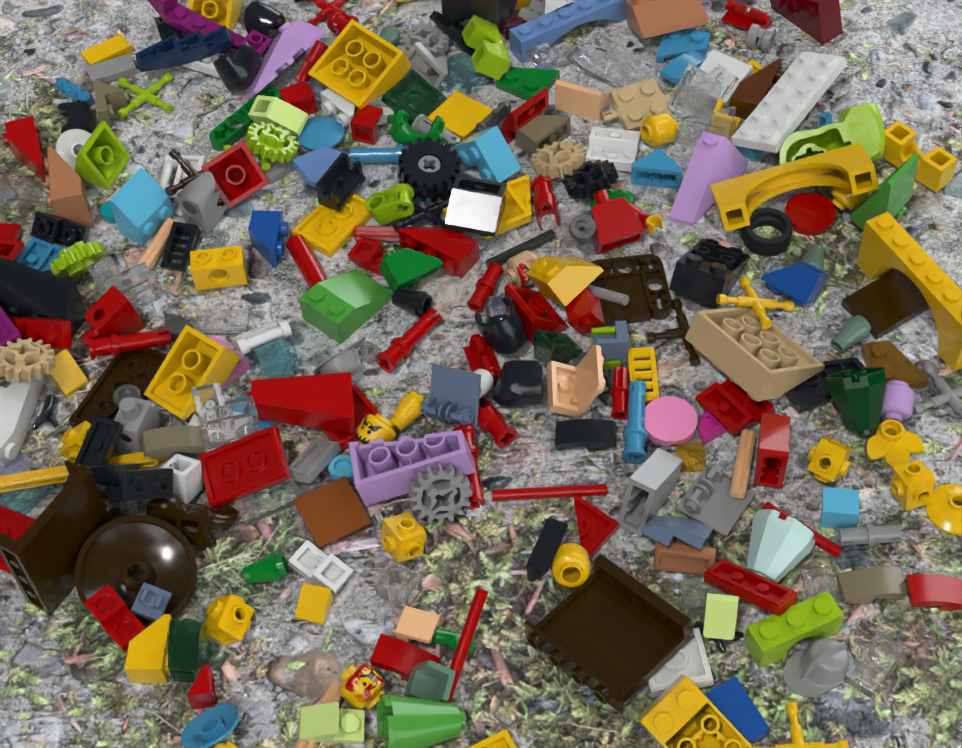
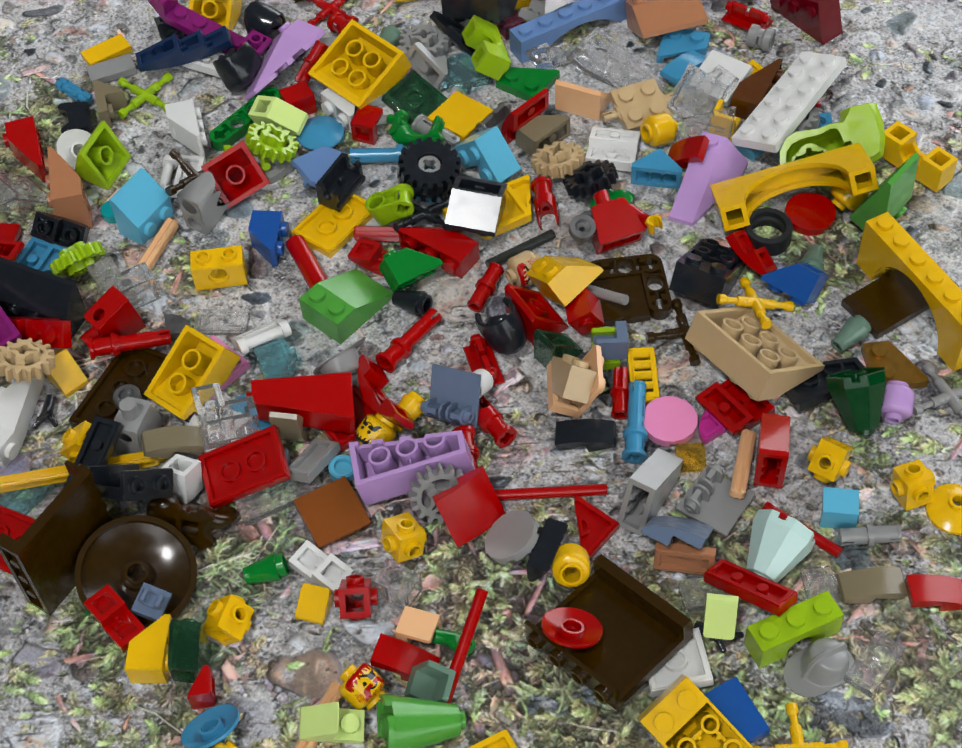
black slope [160,221,201,272] -> none
black piece [492,360,543,409] -> none
yellow plate [866,419,924,468] -> none
none -> white slope [165,99,208,157]
none -> dark tan slope [269,411,308,443]
none -> red brick [334,574,378,621]
none -> red slope [358,354,415,430]
none -> red slope [432,465,506,548]
none -> light grey tile [485,509,539,565]
none -> red dish [541,607,603,648]
none -> tan slope [551,354,597,404]
none -> red slope [668,135,710,169]
none -> red slope [725,229,778,276]

